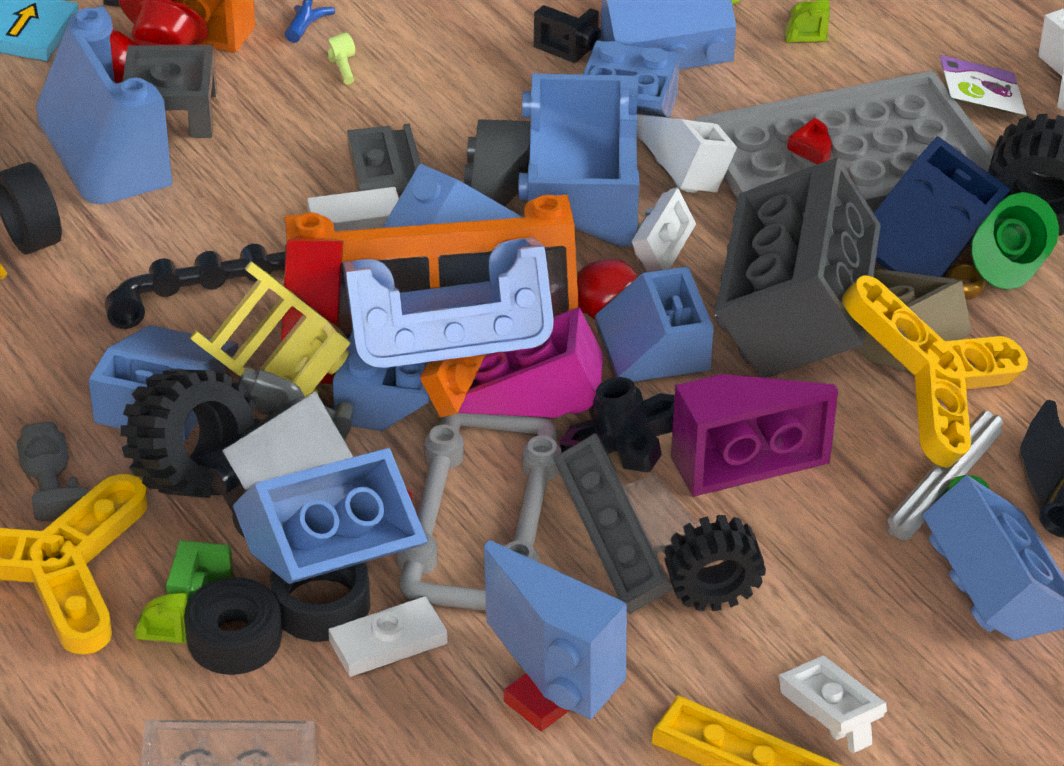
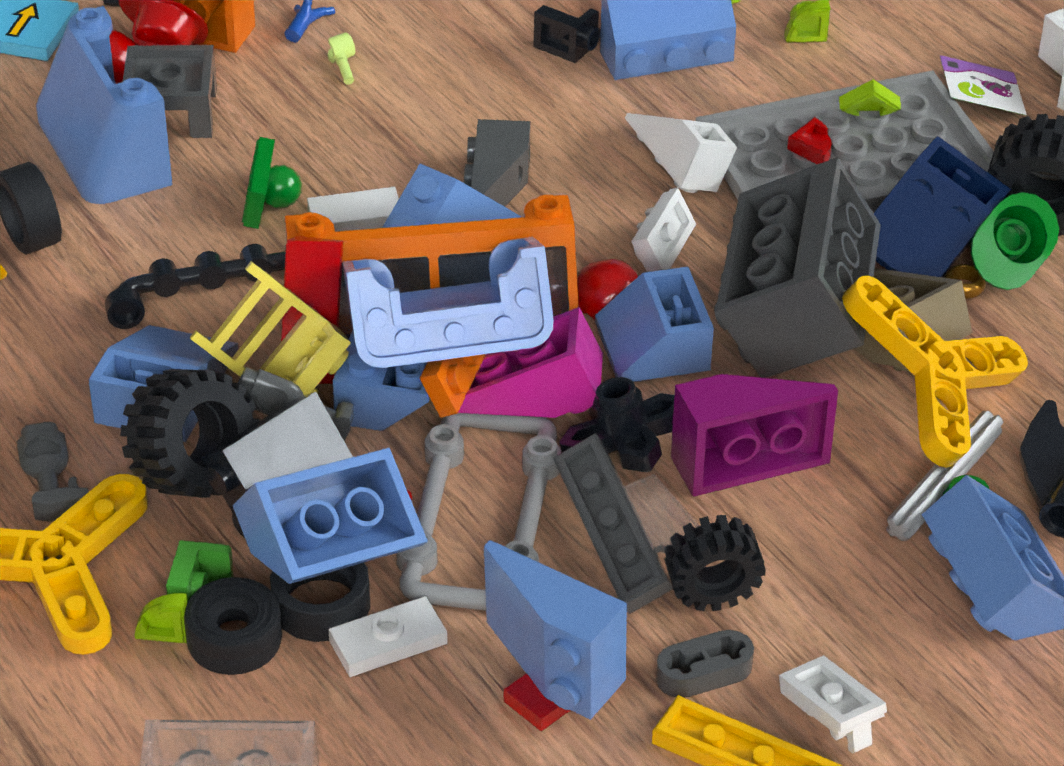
dark grey plate [347,123,420,193] -> none
medium blue windscreen [519,74,639,247] -> none
medium blue slope [583,40,680,118] -> none
none -> green tile [242,137,302,229]
none -> dark grey beam [656,630,754,698]
none -> lime tile [839,79,901,116]

